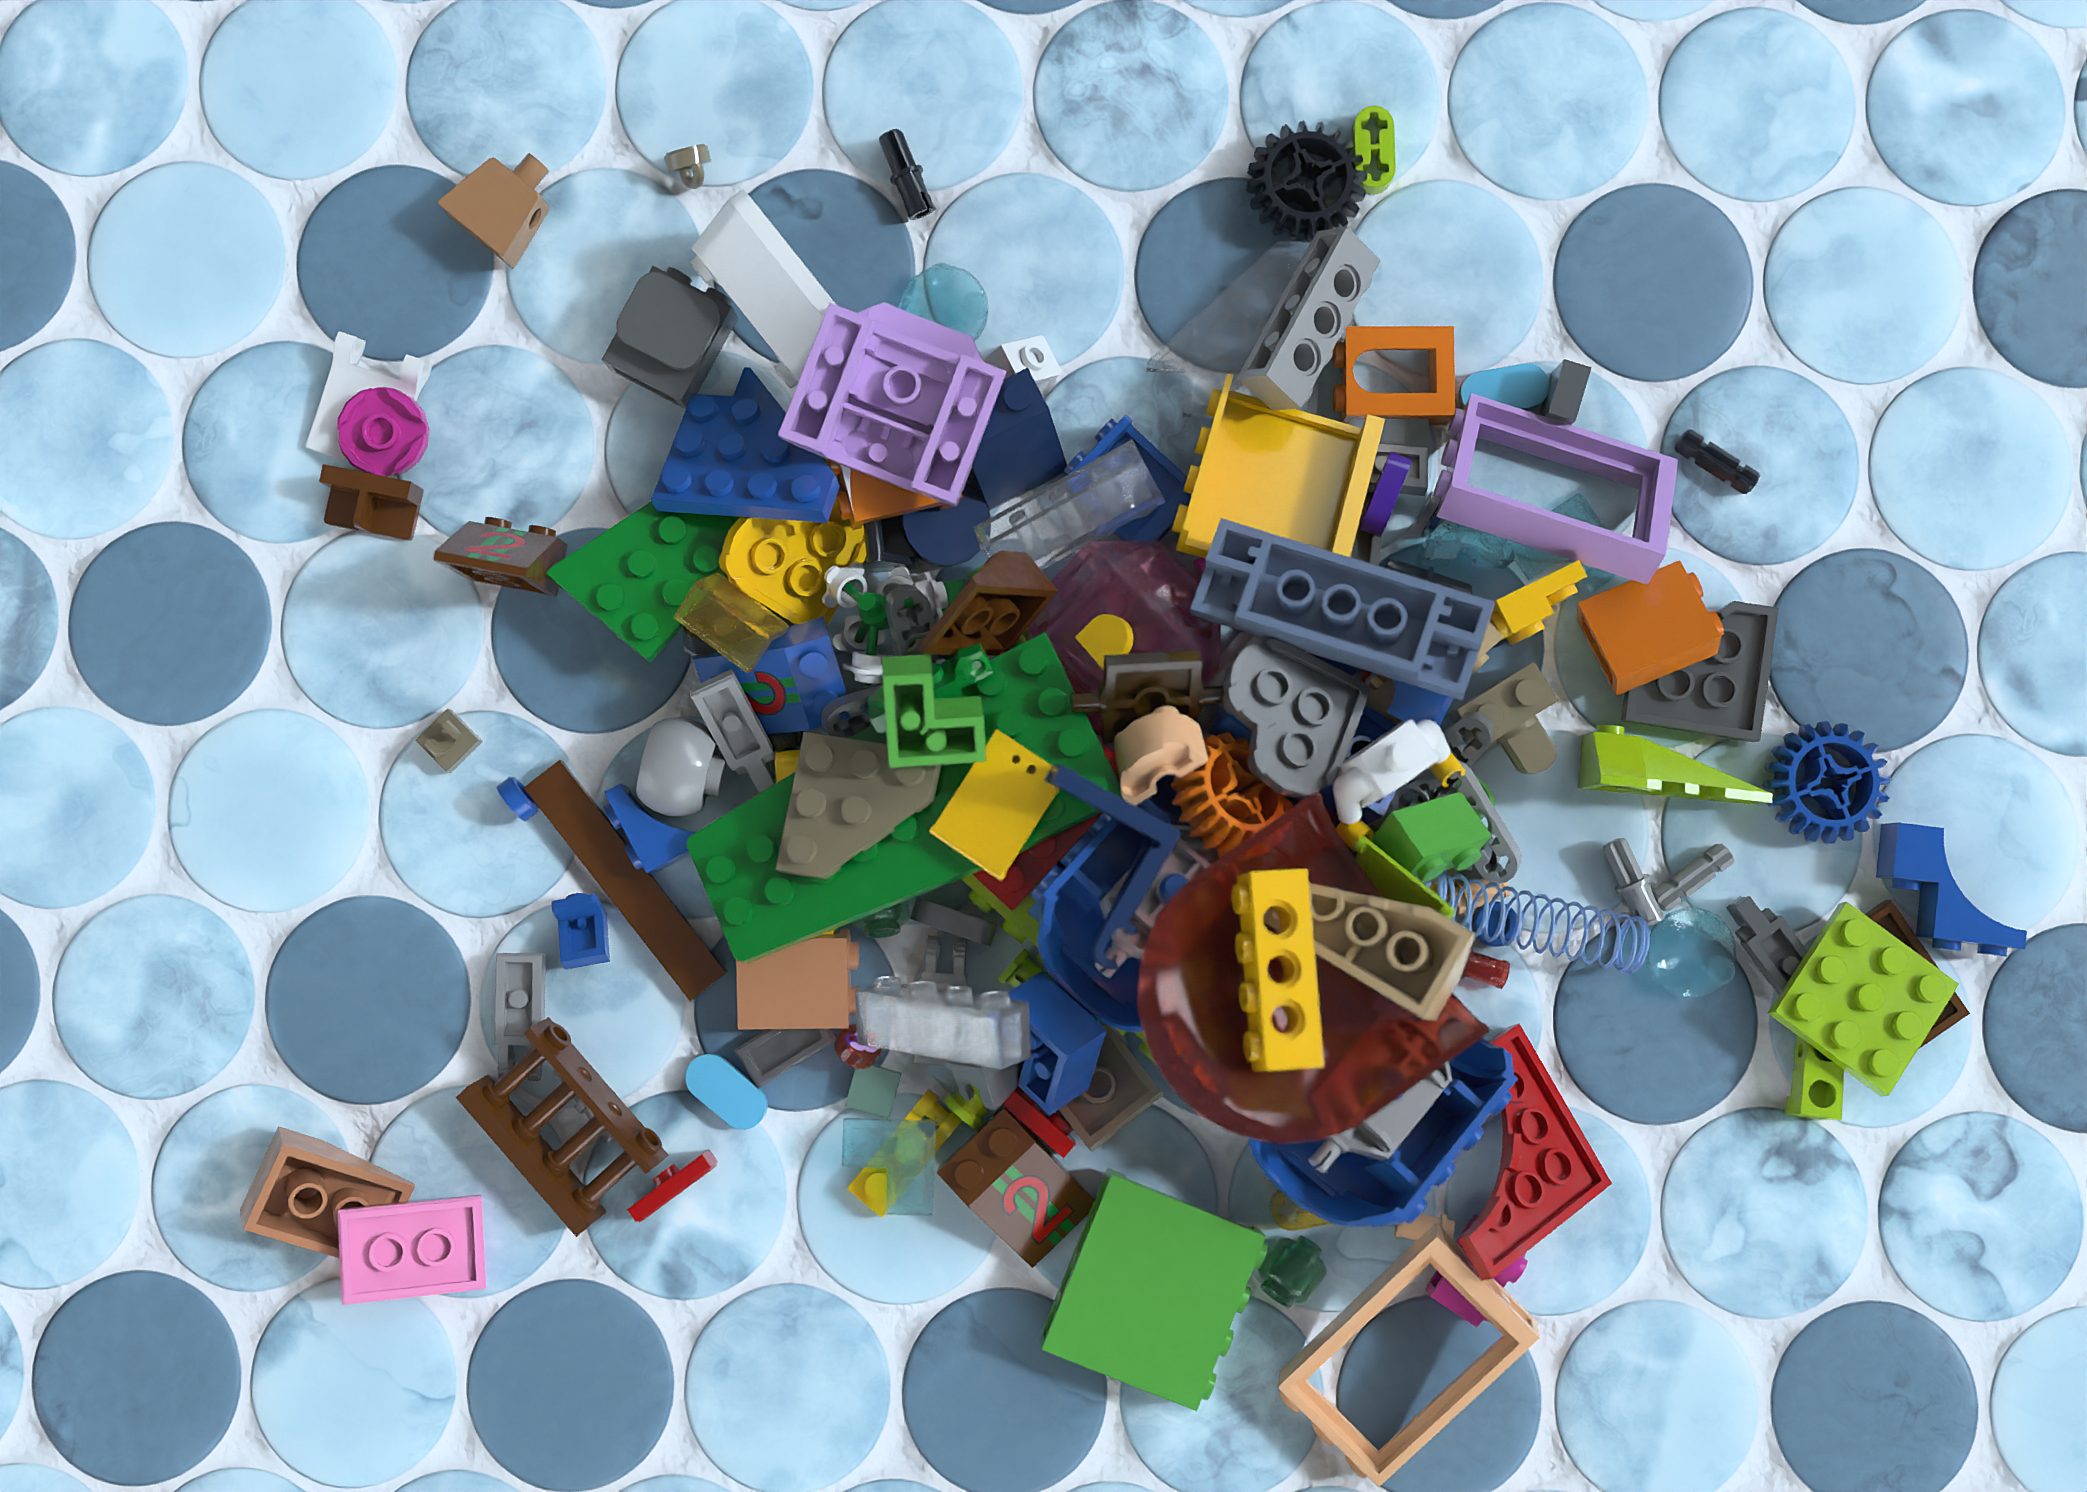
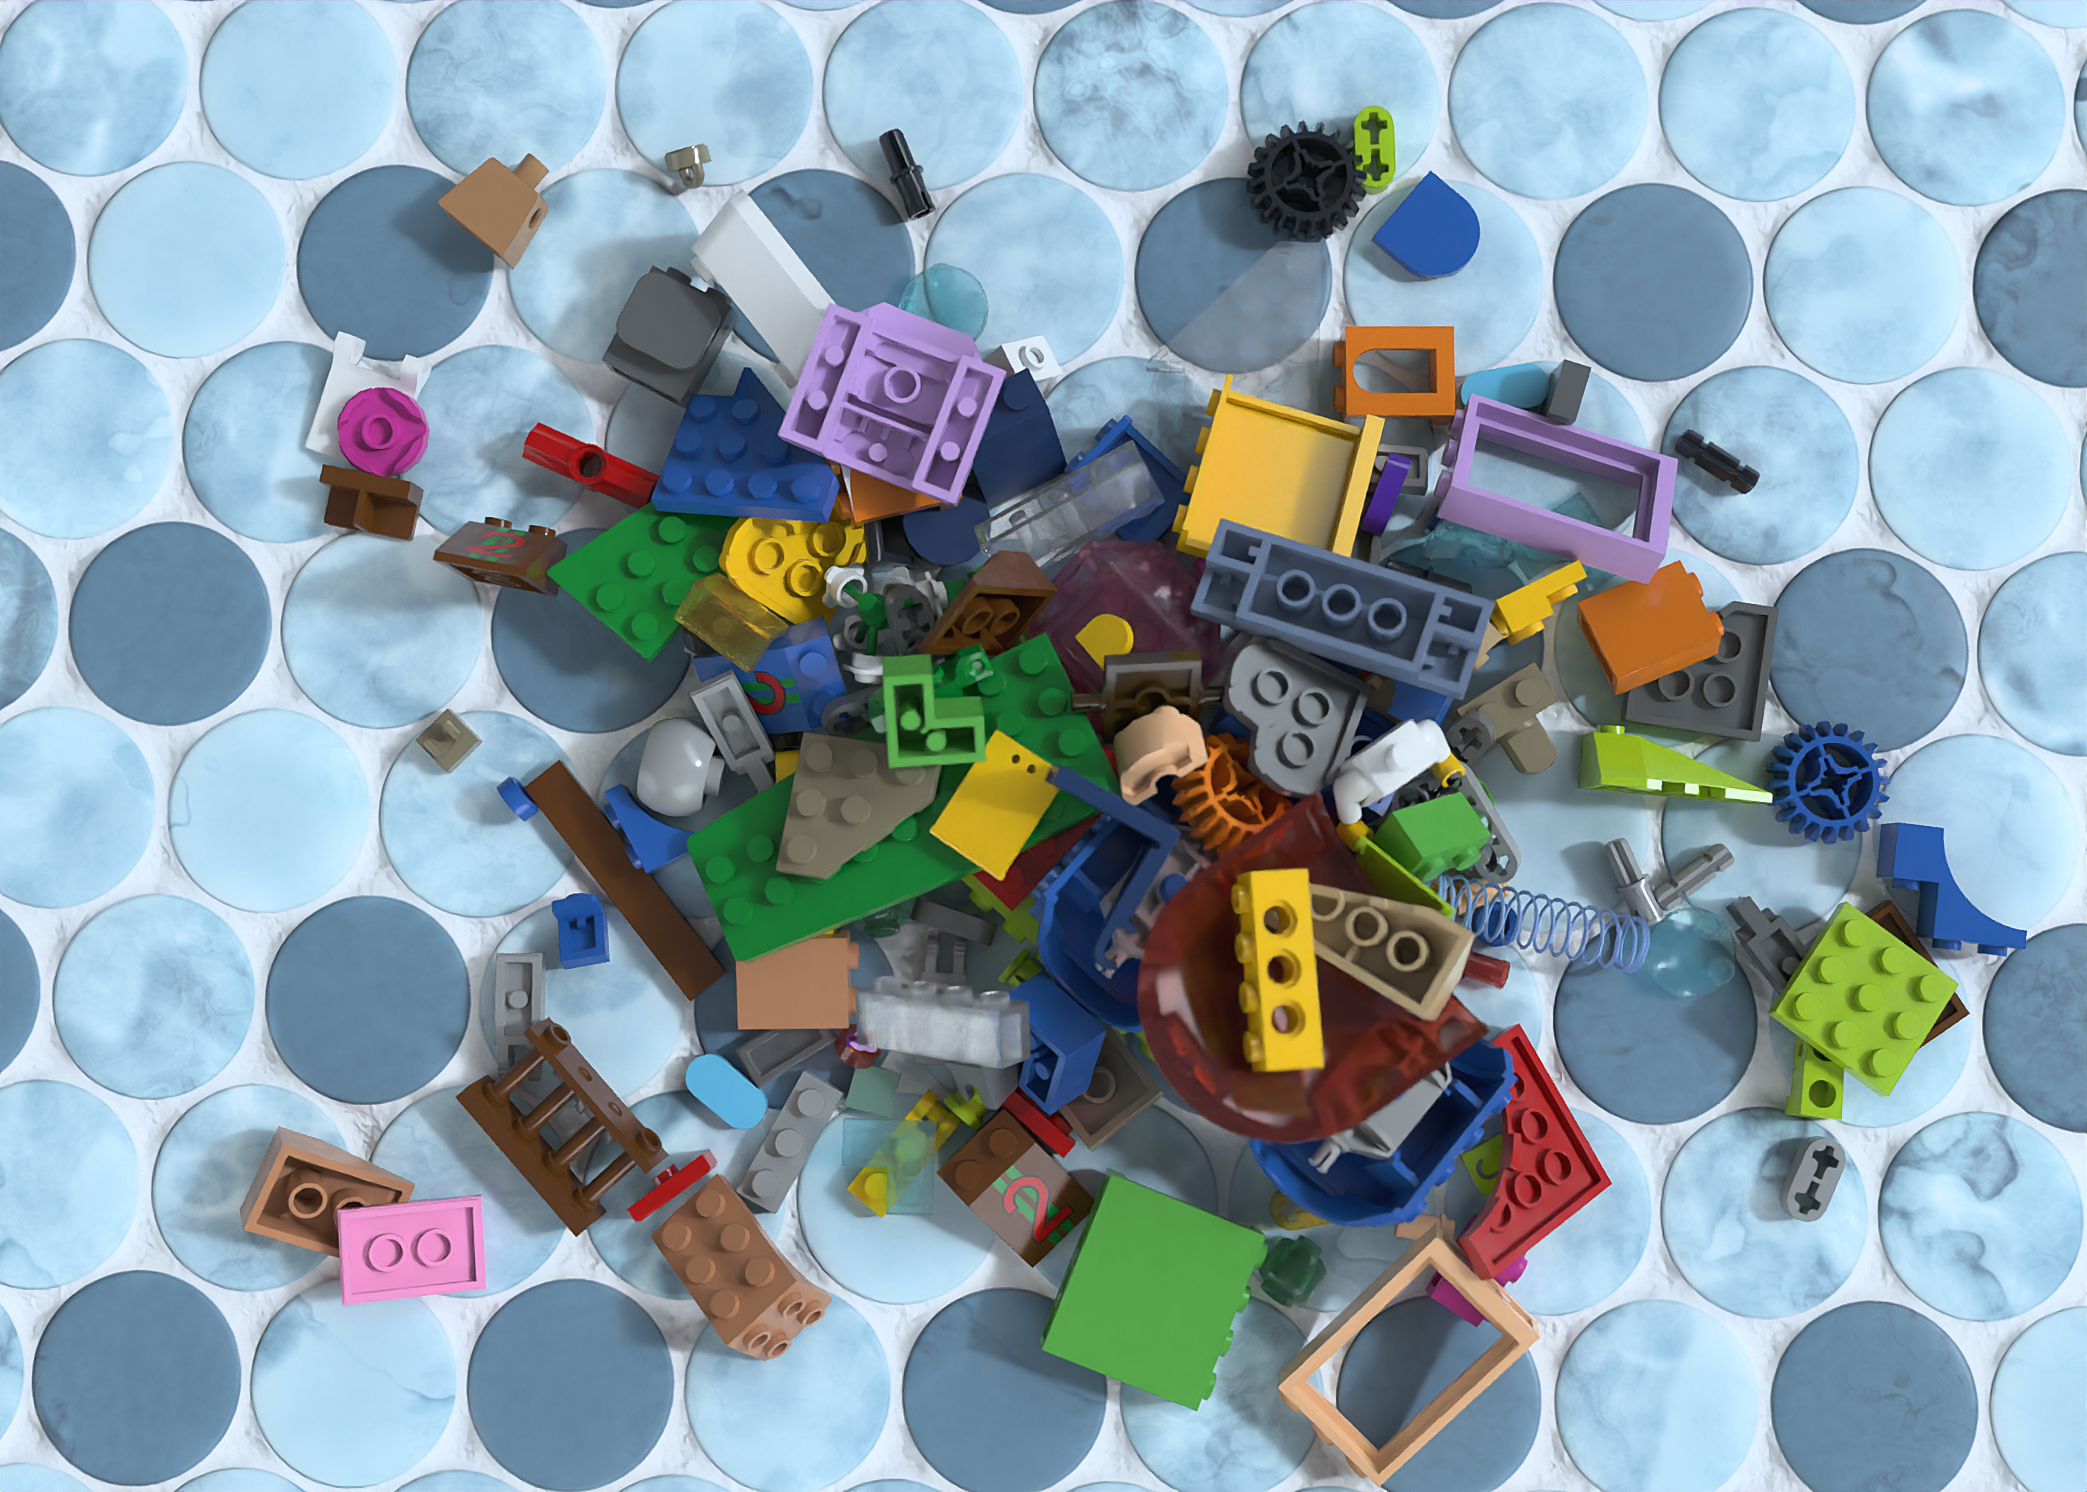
light grey brick [1237,226,1381,410] -> none
none -> red piece [522,422,660,510]
none -> nougat bracket [650,1173,832,1361]
none -> light grey plate [736,1070,844,1214]
none -> blue tile [1371,170,1480,278]
none -> lime tile [1458,1132,1502,1197]
none -> light grey beam [1779,1136,1846,1222]

